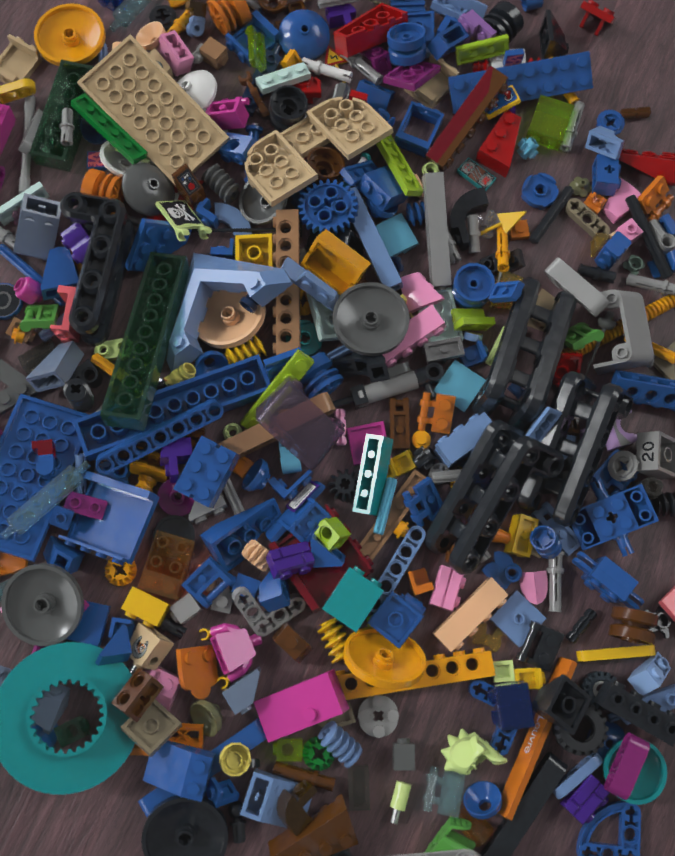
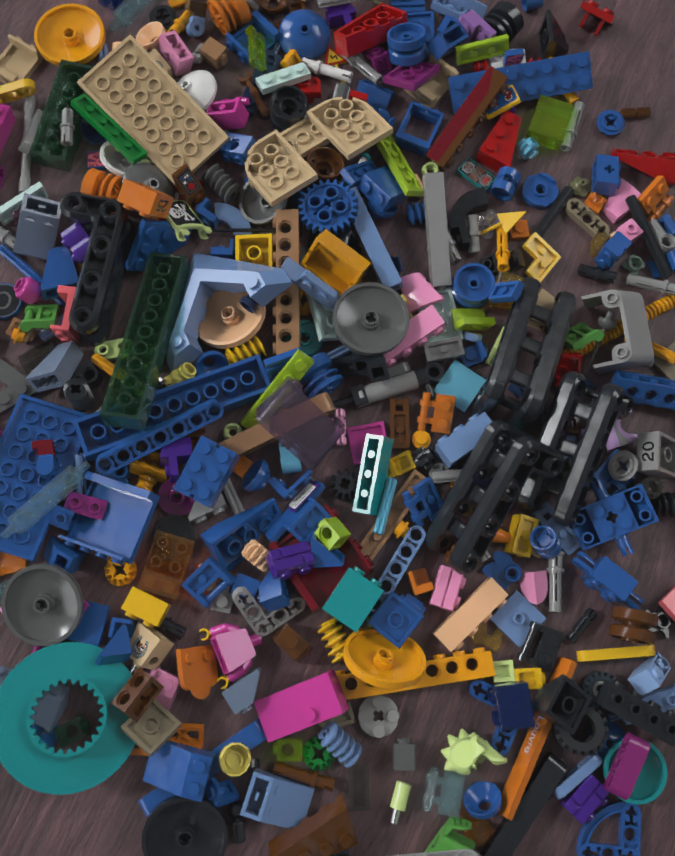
light grey brick [169,593,203,624] -> none
olive piece [190,700,223,737] -> none
blue piece [245,123,263,141] -> none
dark brown brick [277,780,318,836] -> none
medium azure slope [376,213,419,257] -> none
medium blue slope [525,406,563,442] -> none
light grey beam [544,257,610,317] -> none
medium blue arch [585,126,624,160] -> none
none -> orange brick [117,178,174,220]
none -> blue wheel [490,166,521,201]
none -> yellow plate [522,232,561,283]

